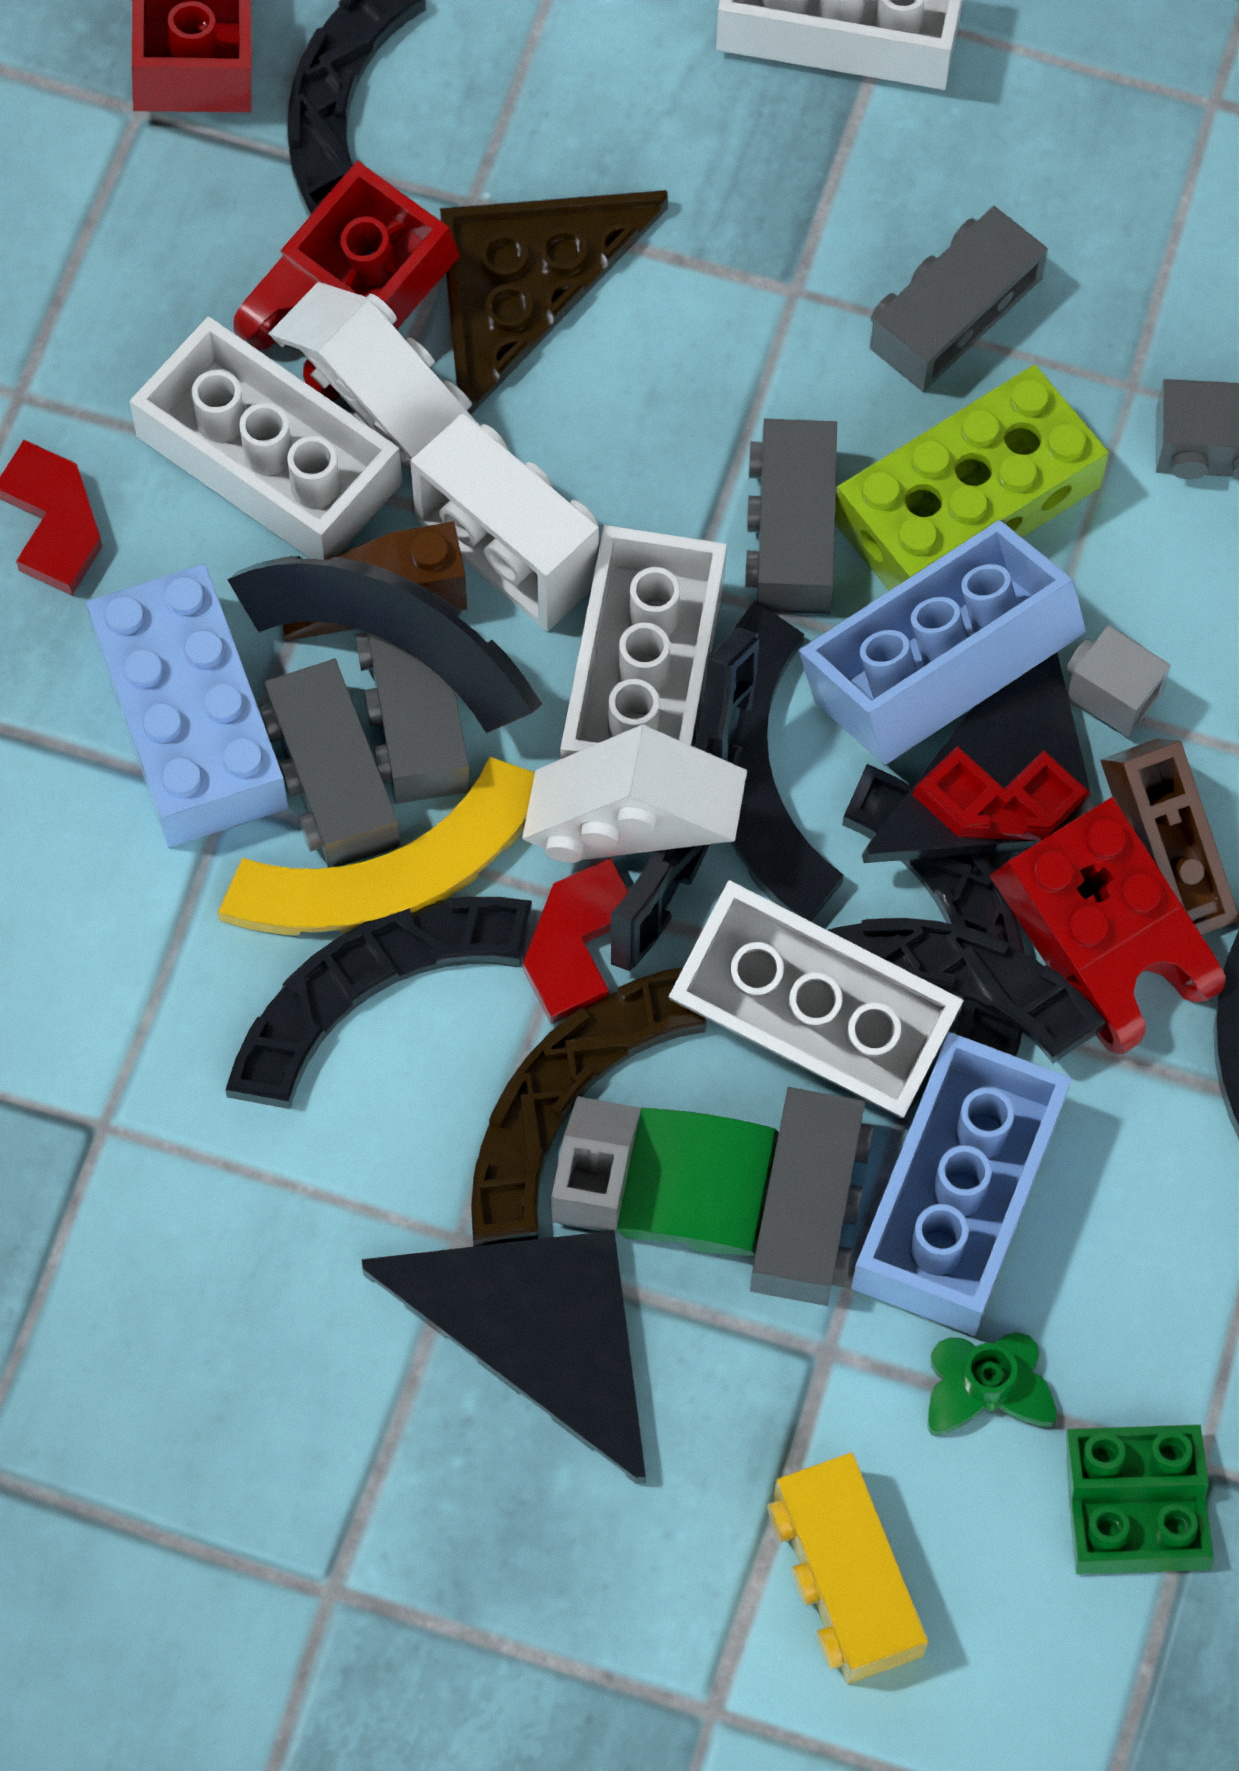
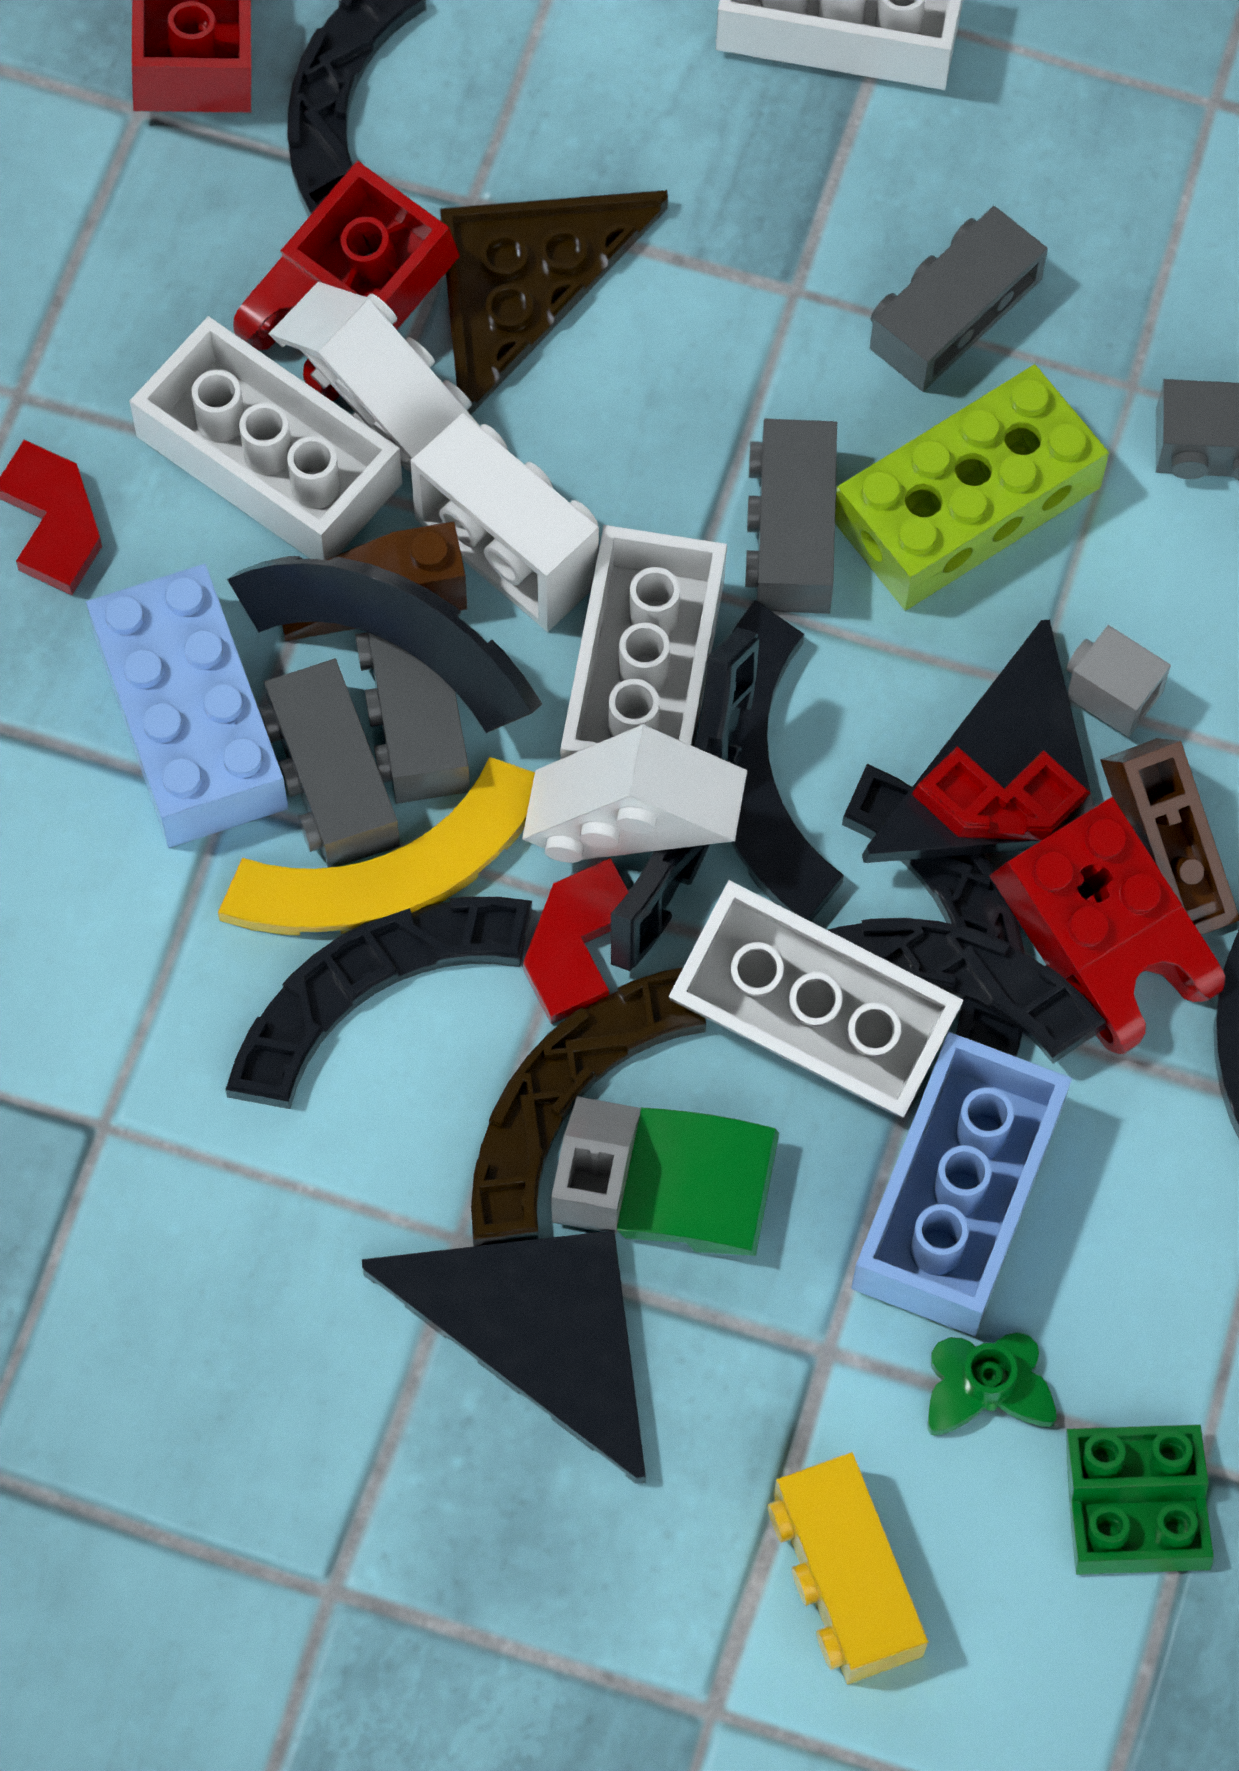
dark grey brick [750,1087,874,1306] -> none
light blue brick [798,520,1086,766] -> none

